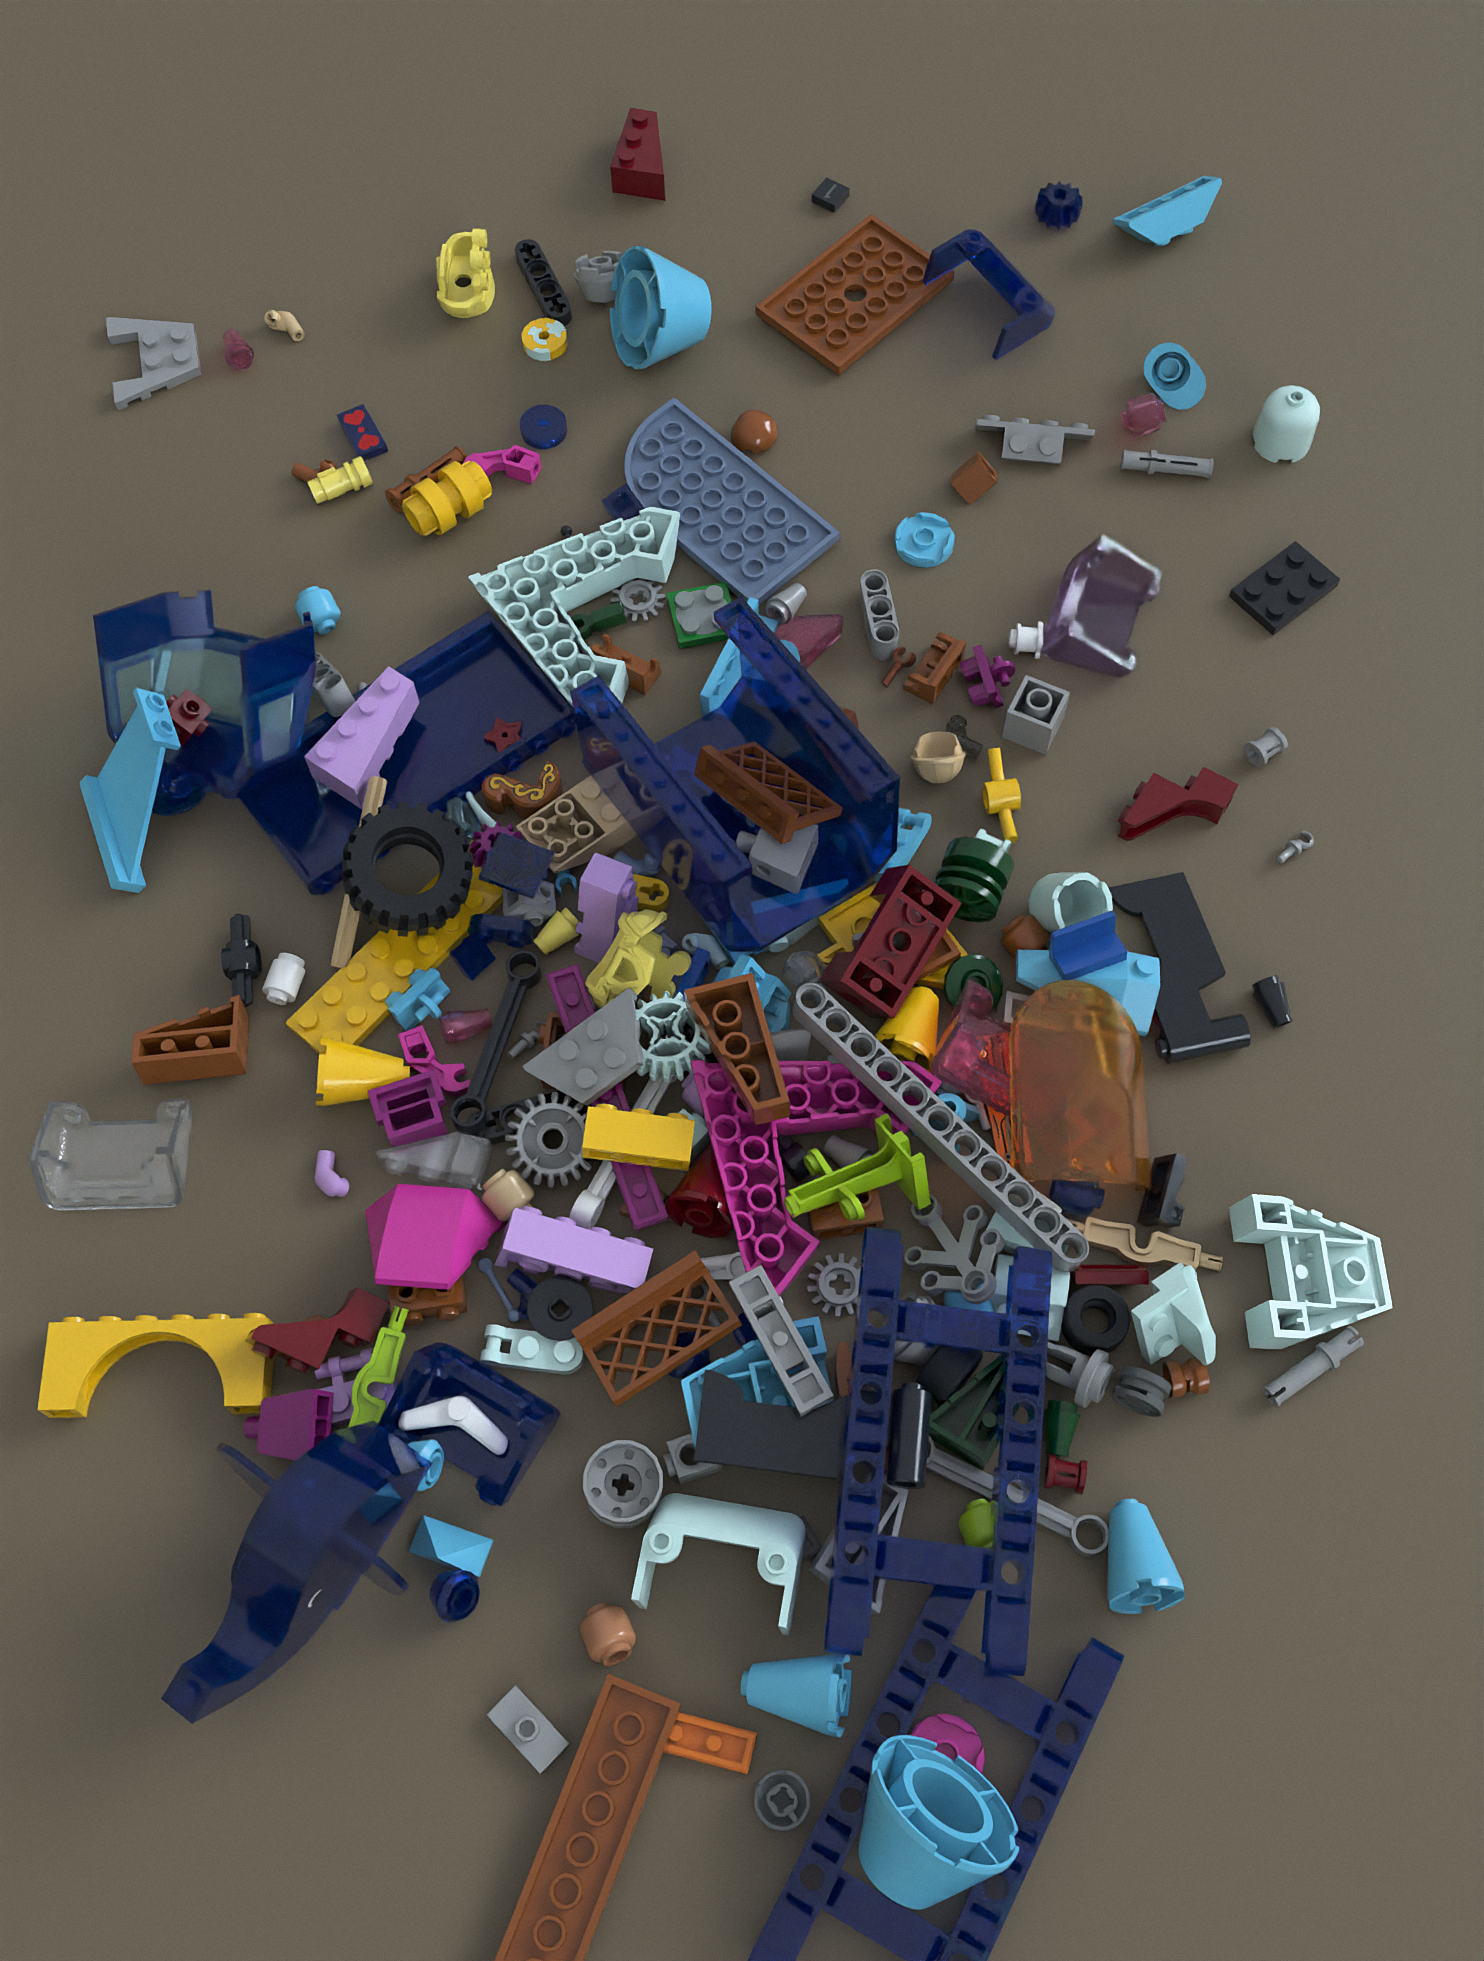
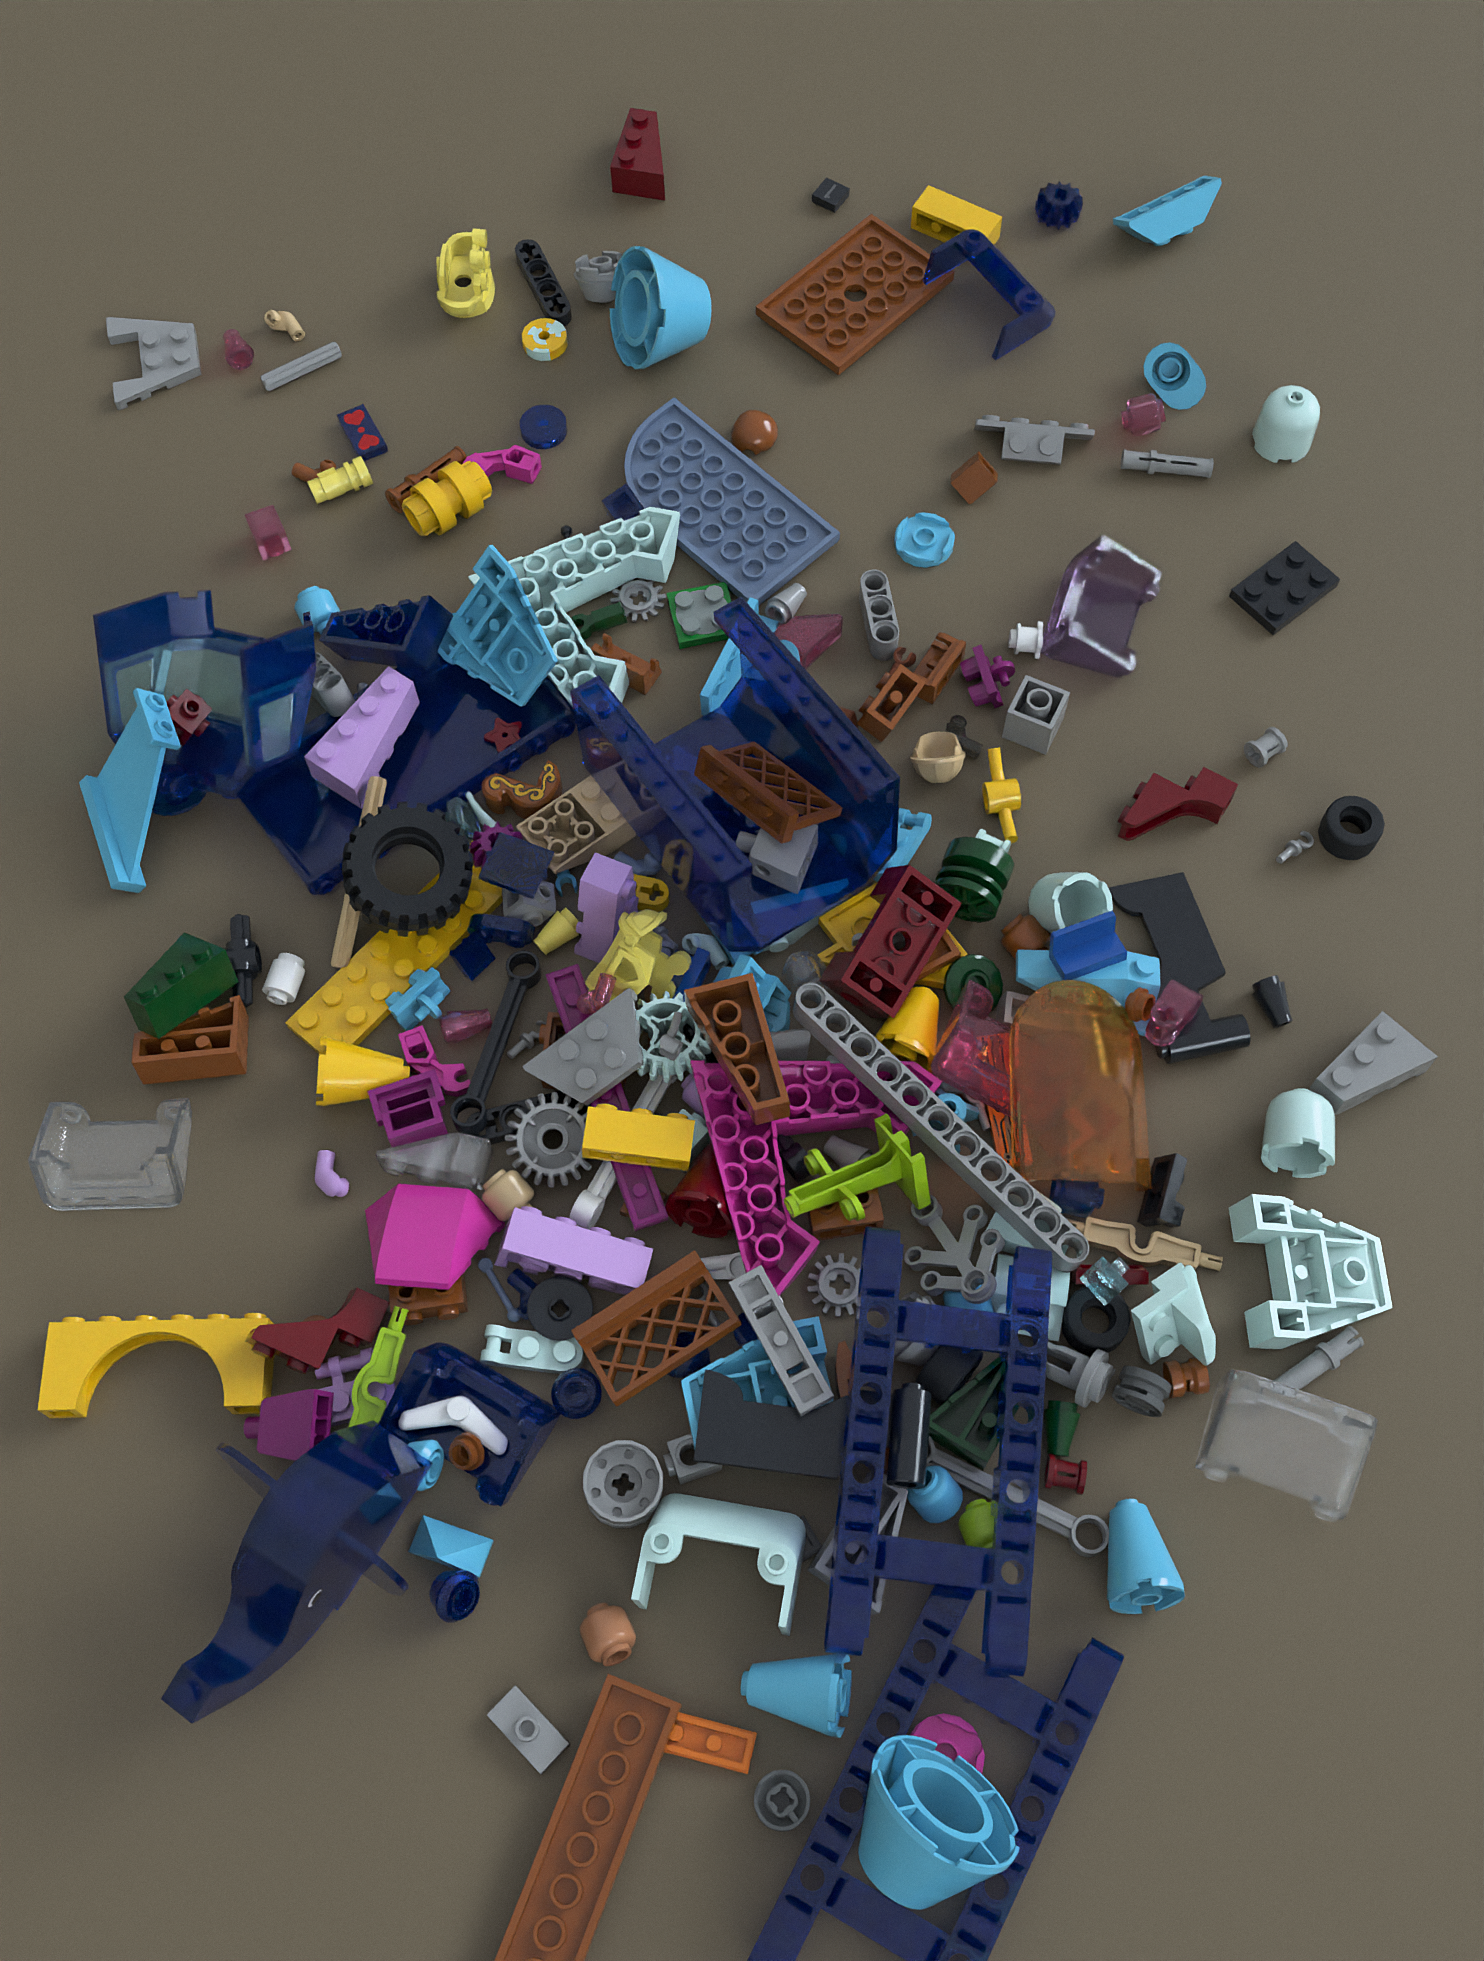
none -> dark green wedge [124,932,239,1039]
none -> clear pink brick [245,505,292,560]
none -> light grey axle [260,342,342,391]
none -> clear blue wedge [319,595,454,671]
none -> medium azure wedge [425,545,558,707]
none -> dark orange plate [449,1432,485,1470]
none -> clear blue cone [551,1368,602,1419]
none -> clear pink arm [576,973,617,1015]
none -> light grey hand [660,1012,683,1061]
none -> dark orange brick [856,664,926,742]
none -> medium azure head [907,1465,963,1523]
none -> yellow brick [911,185,1002,259]
none -> clear light blue tile [1079,1256,1129,1306]
none -> dark orange plate [1125,987,1155,1022]
none -> clear pink piece [1145,979,1204,1046]
none -> clear windscreen [1195,1370,1378,1522]
none -> light aqua cylinder [1261,1088,1335,1178]
none -> light grey wedge [1309,1011,1438,1115]
none -> black tyre [1318,796,1385,860]

